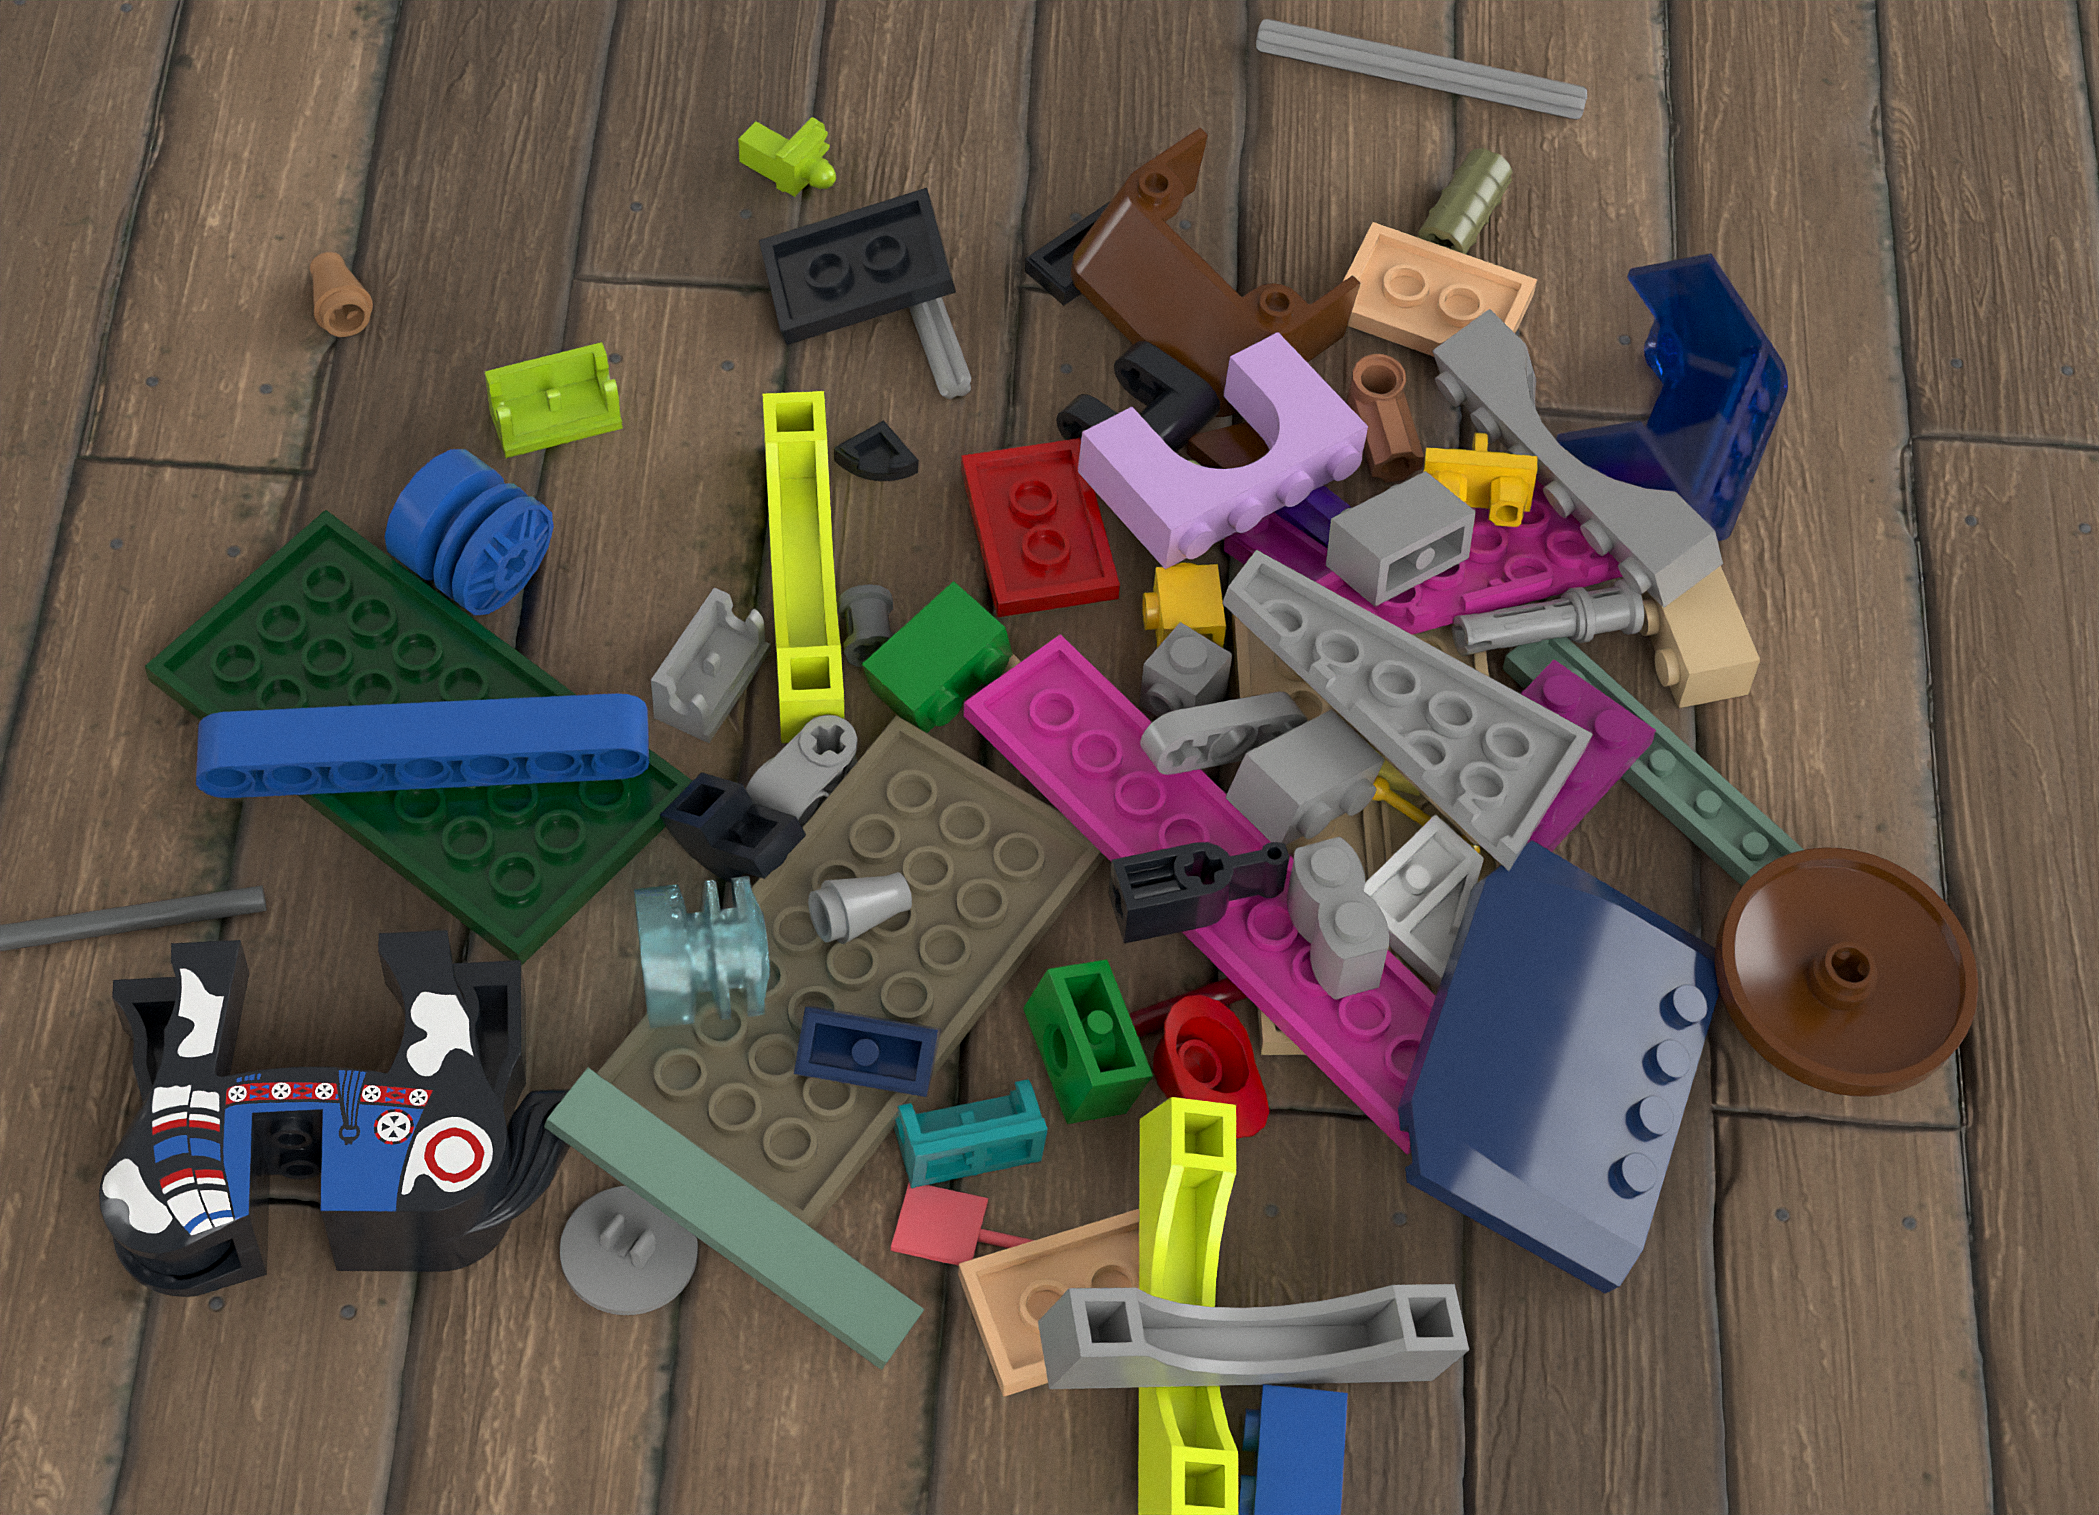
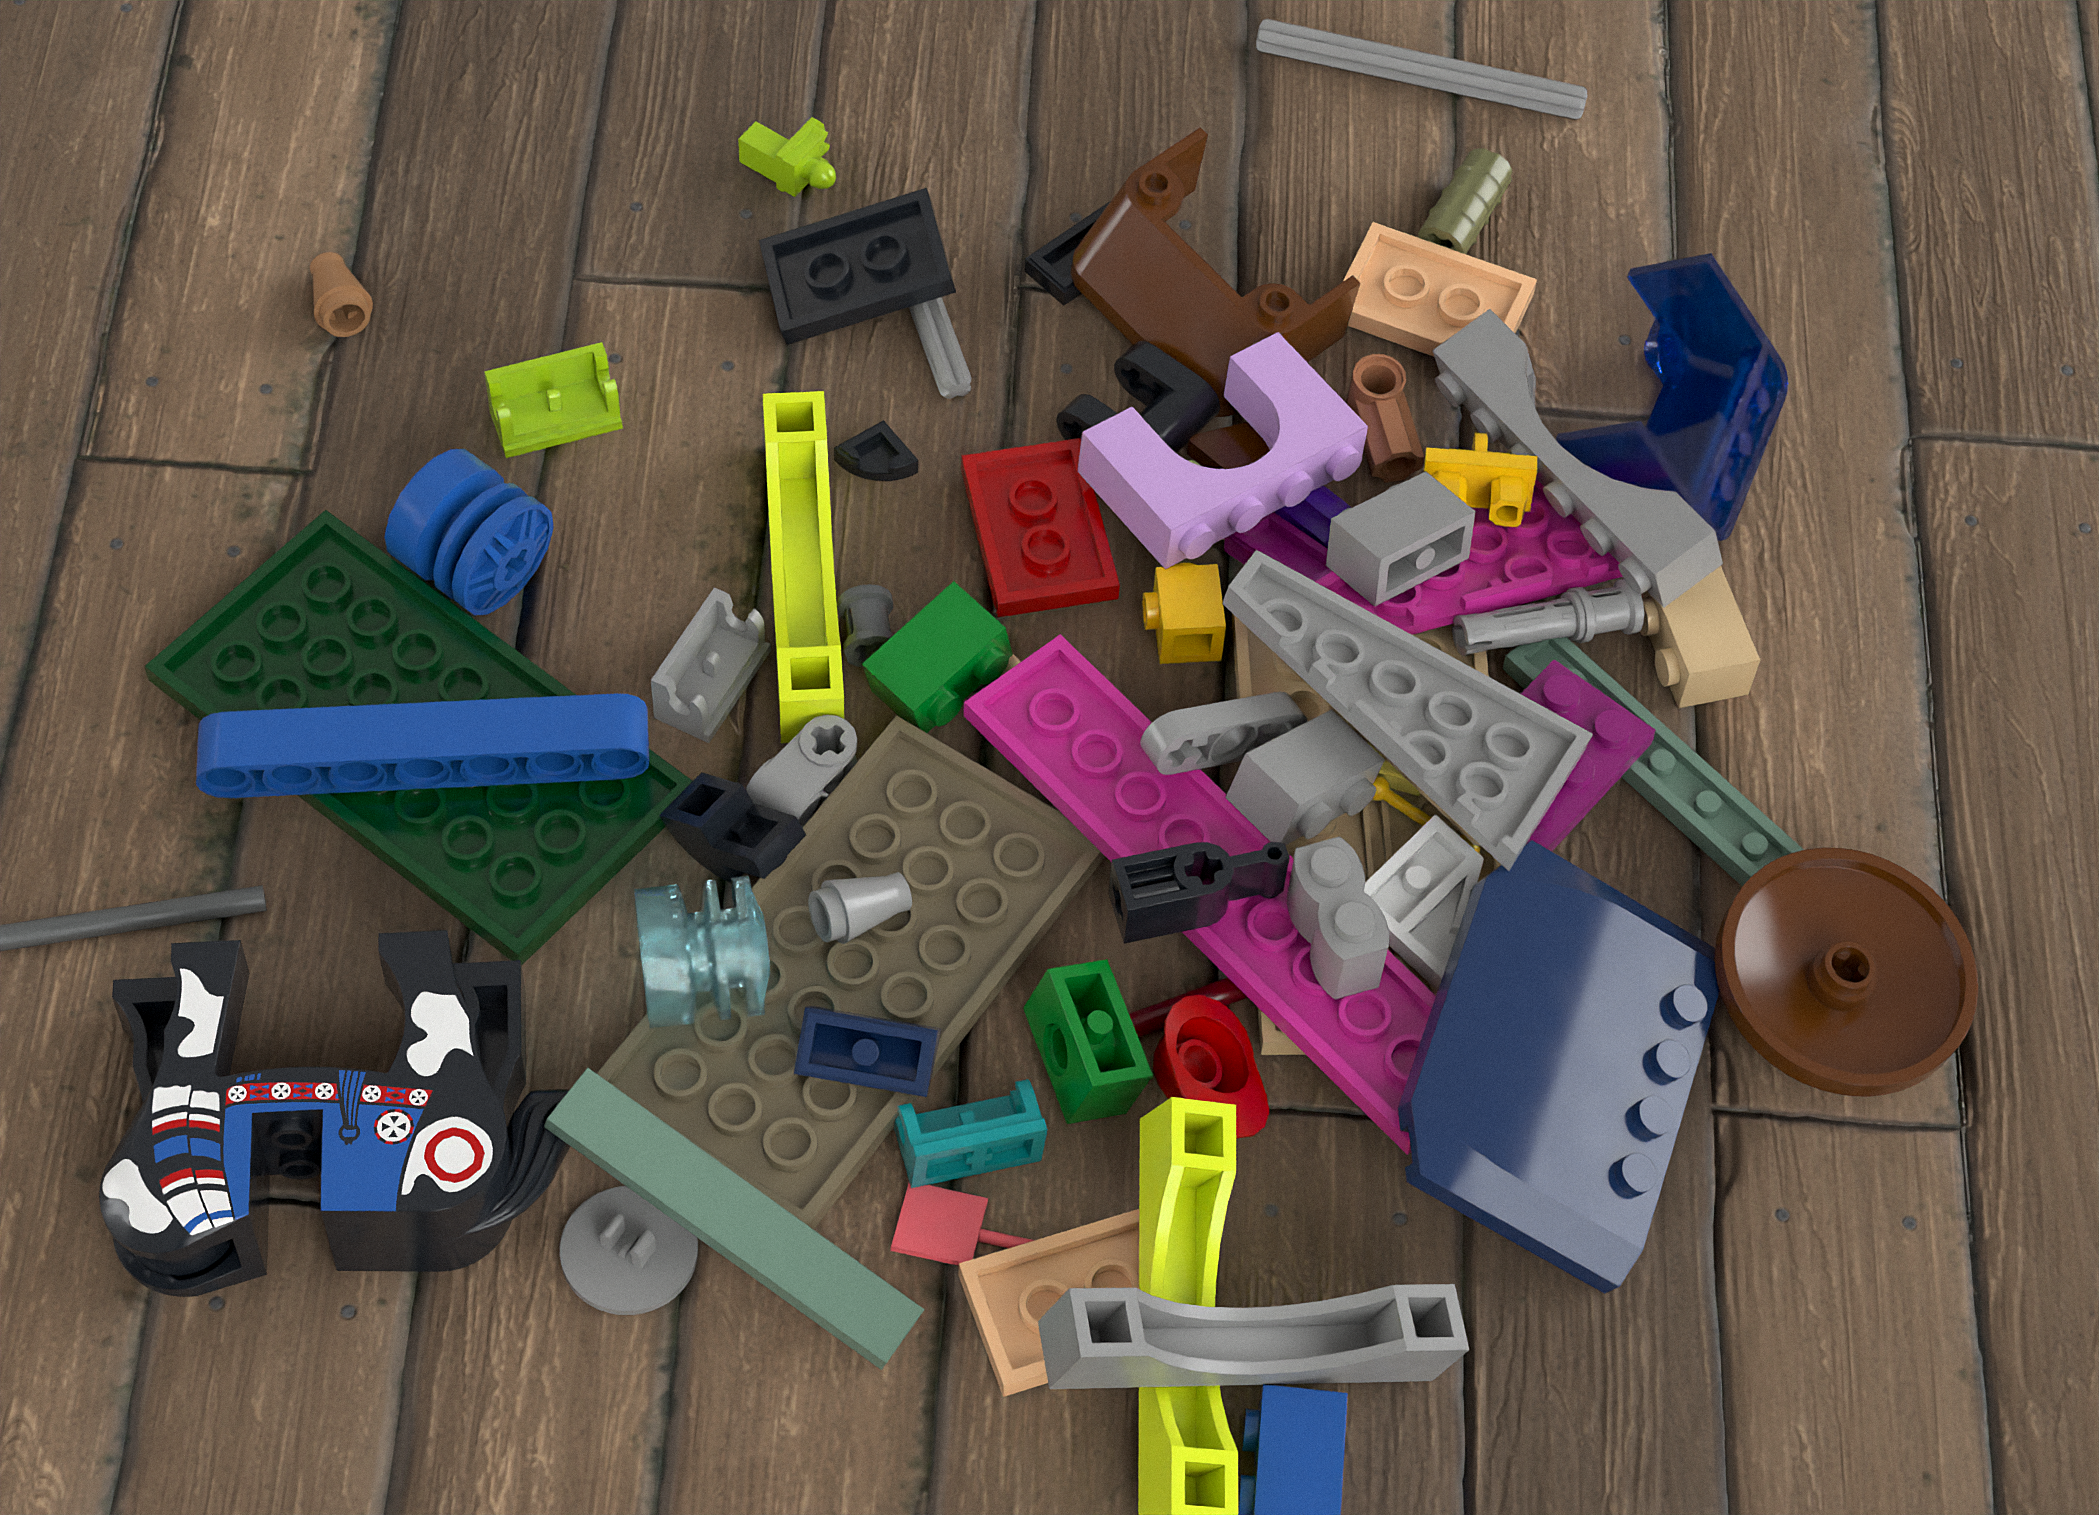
light grey brick [1139,622,1232,717] -> none

